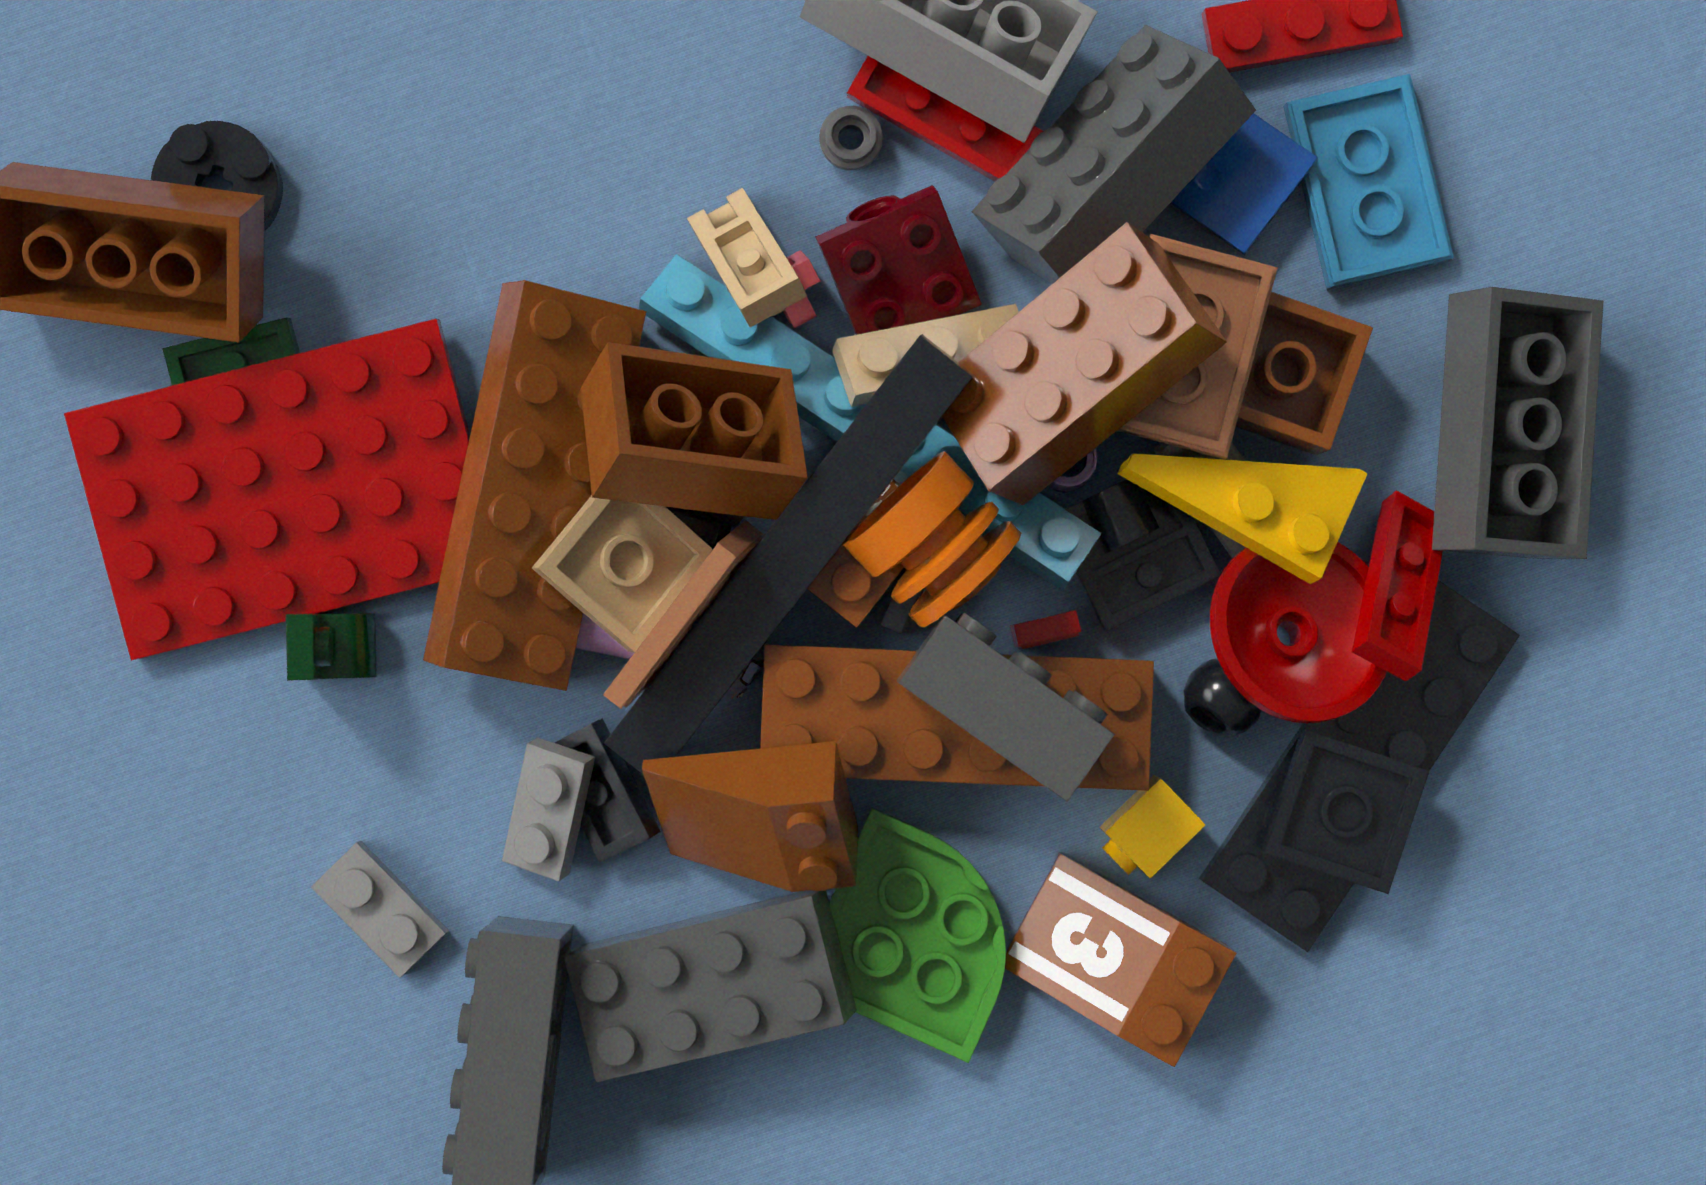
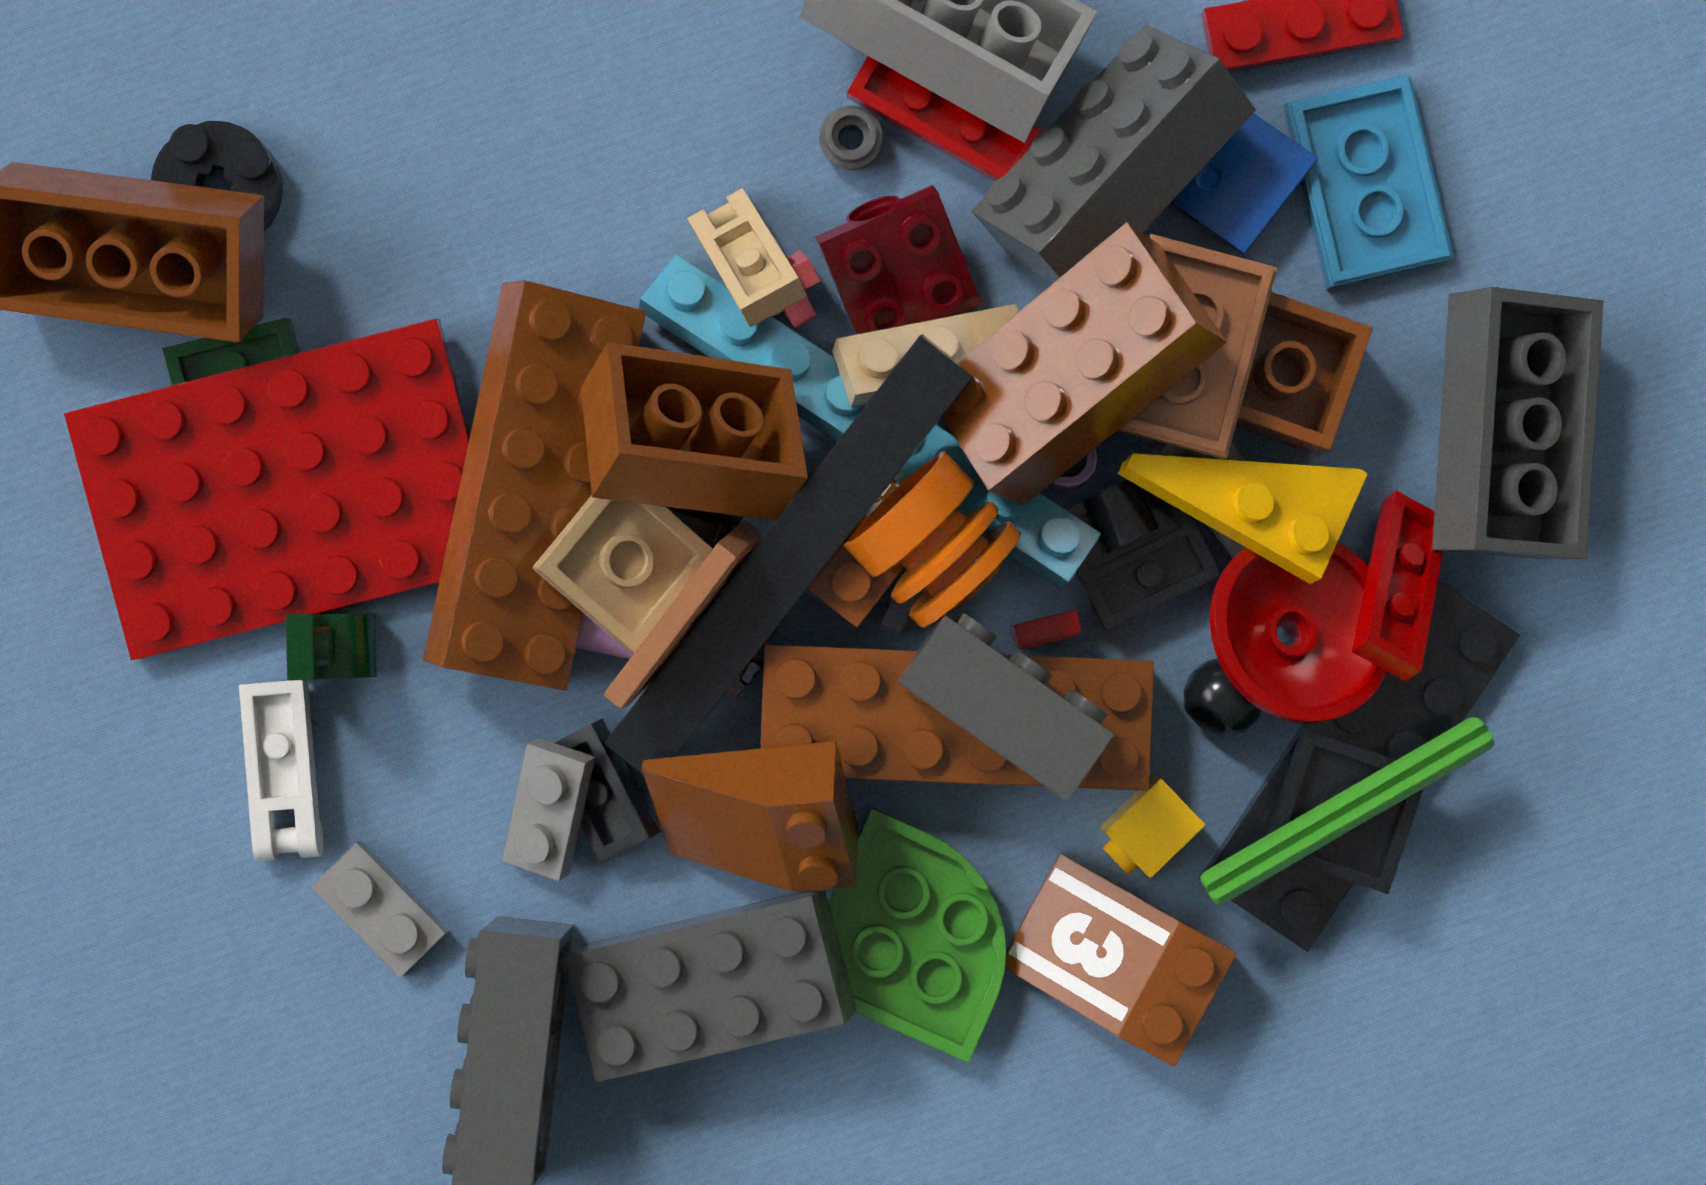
none -> white plate [239,680,324,862]
none -> bright green axle [1200,717,1495,905]

